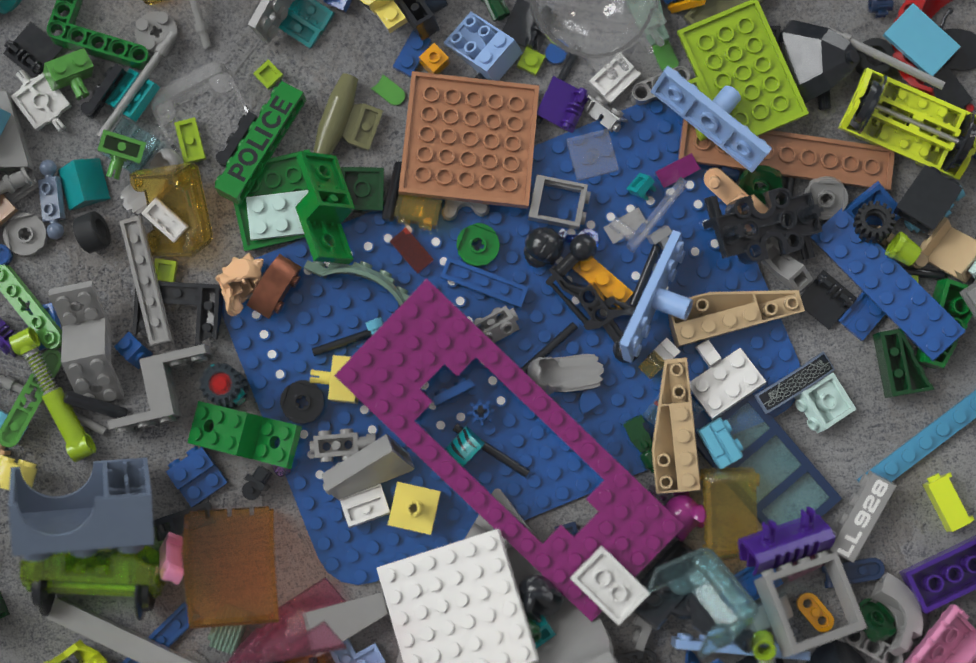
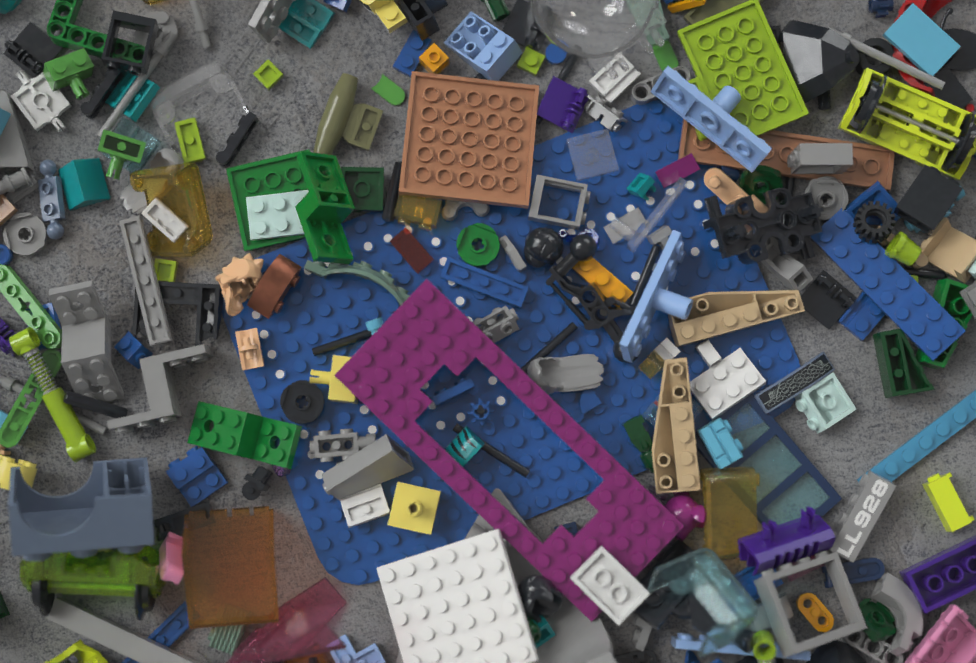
black tyre [73,211,111,253] -> none
black plate [200,363,249,409] -> none
green brick [215,81,306,206] -> none
light grey slope [303,593,388,657] -> none
none -> black window [101,10,159,75]
none -> light nougat hips [235,328,265,371]
none -> light grey tile [499,235,527,273]
none -> light grey window [787,143,853,174]

